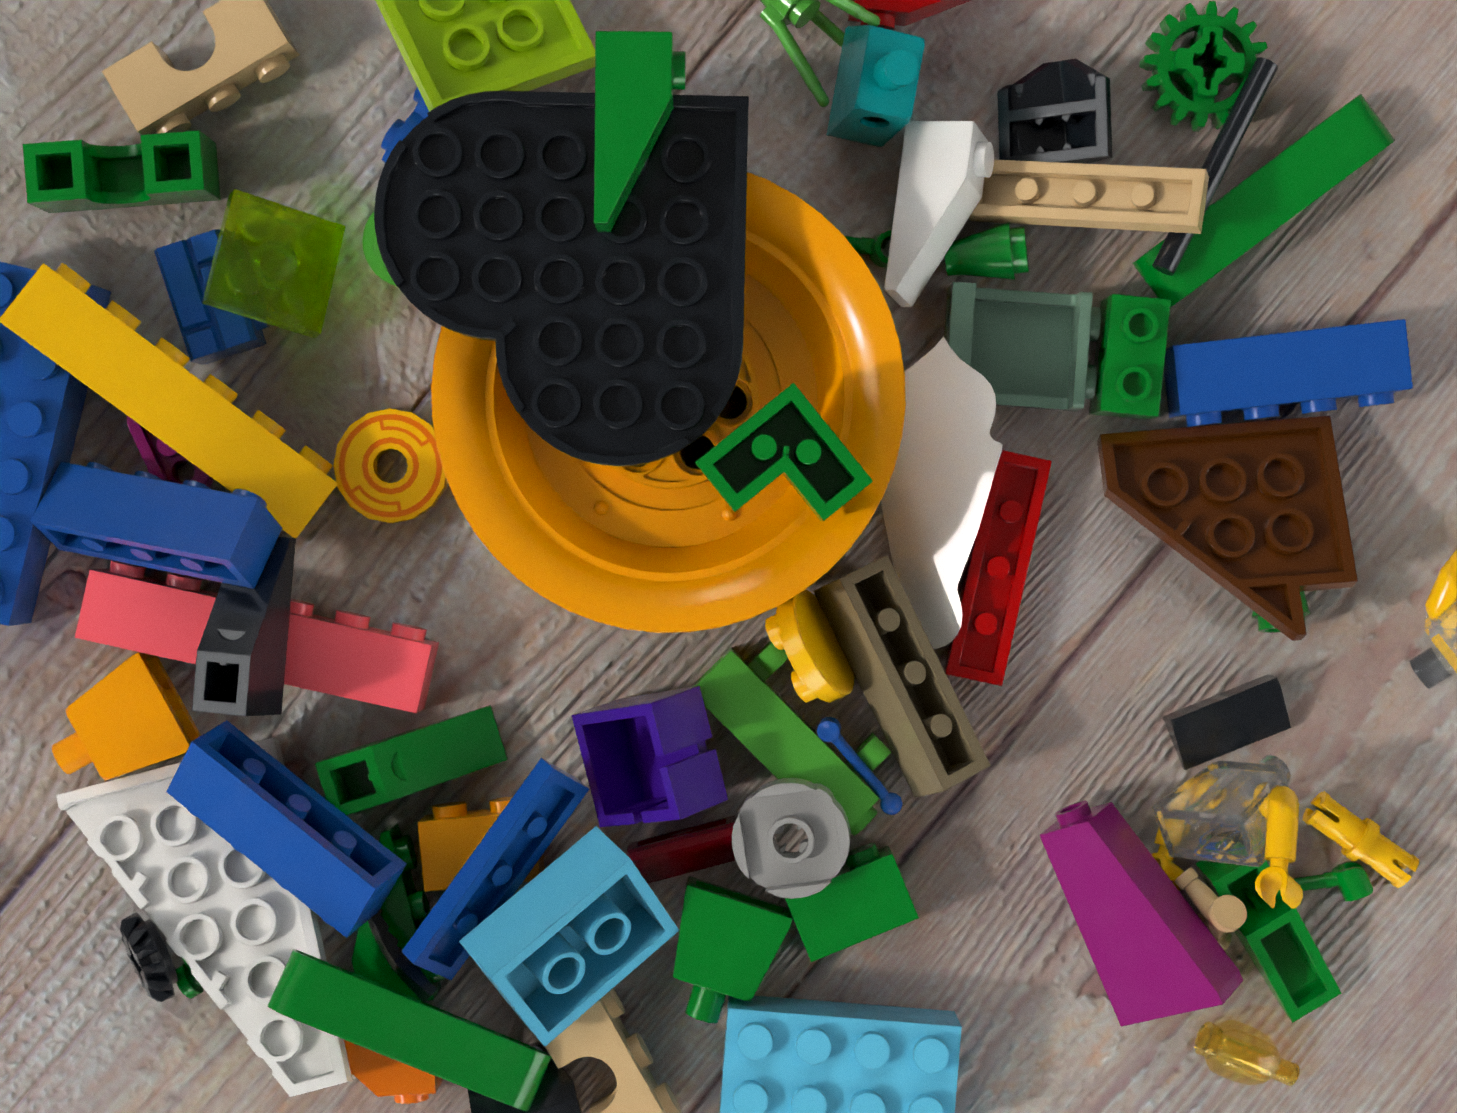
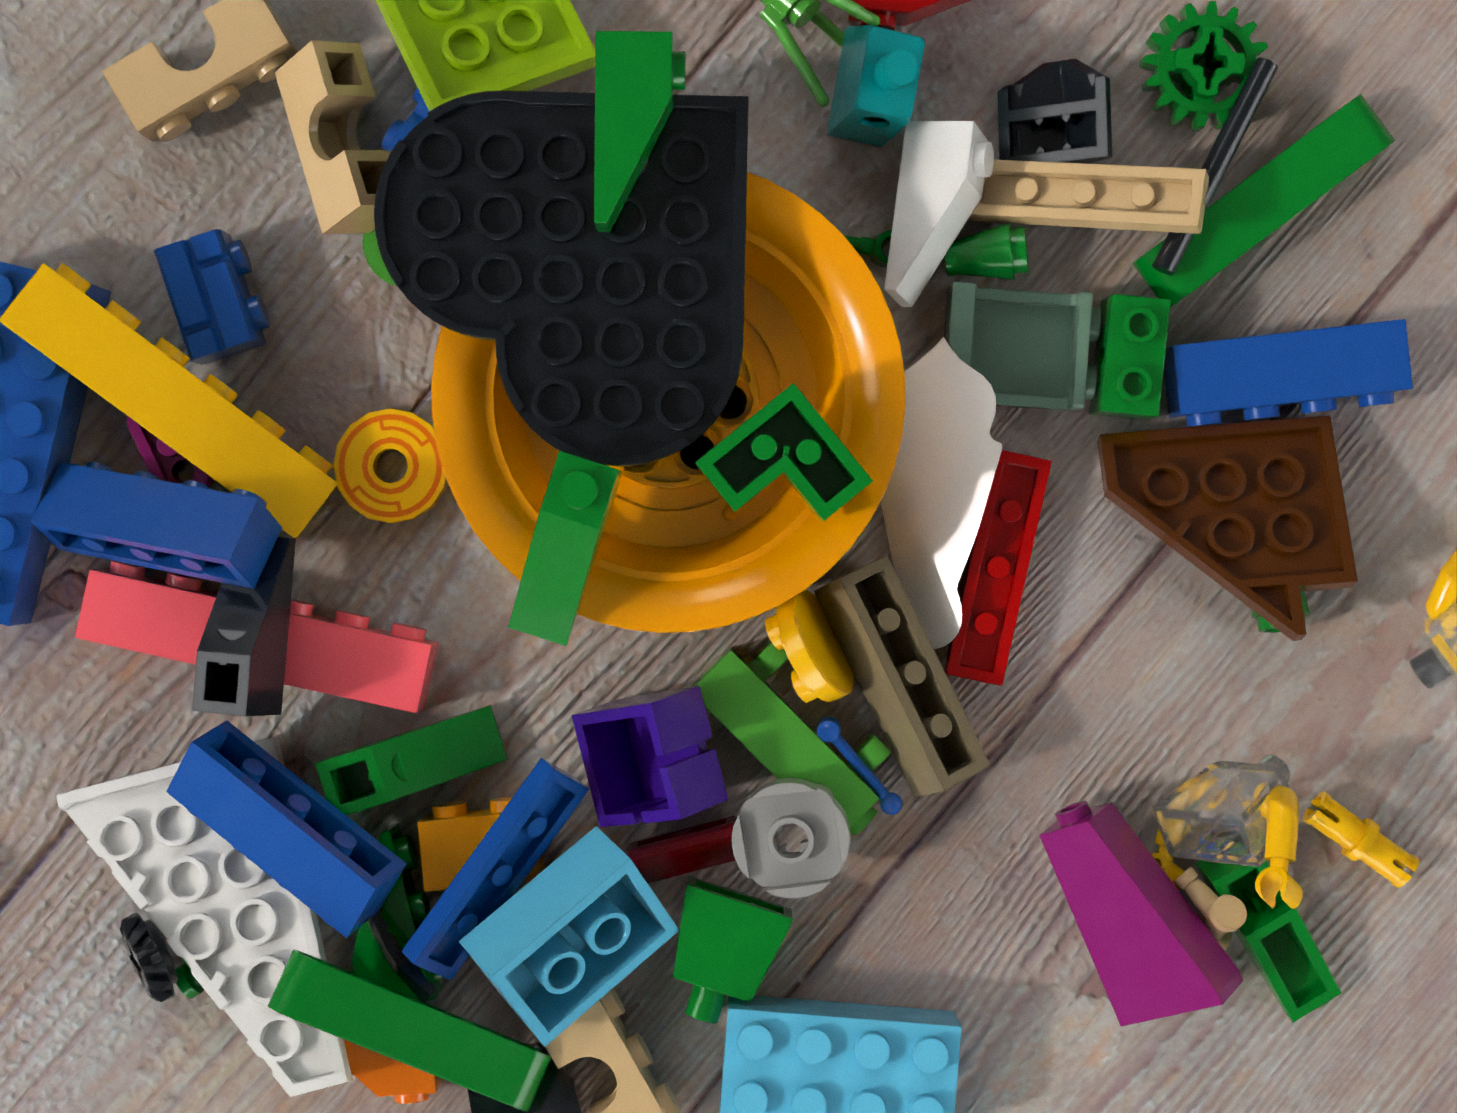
green arch [23,130,221,213] -> none
light orange torso [52,652,201,781] -> none
clear neon green plate [202,189,346,338] -> none
green brick [785,843,919,962] -> none
black slope [1163,674,1291,770] -> none
clear yellow plant [1195,1020,1300,1086] -> none
green hand [1293,861,1373,902] -> none
none -> tan arch [275,40,391,234]
none -> green slope [508,451,623,646]

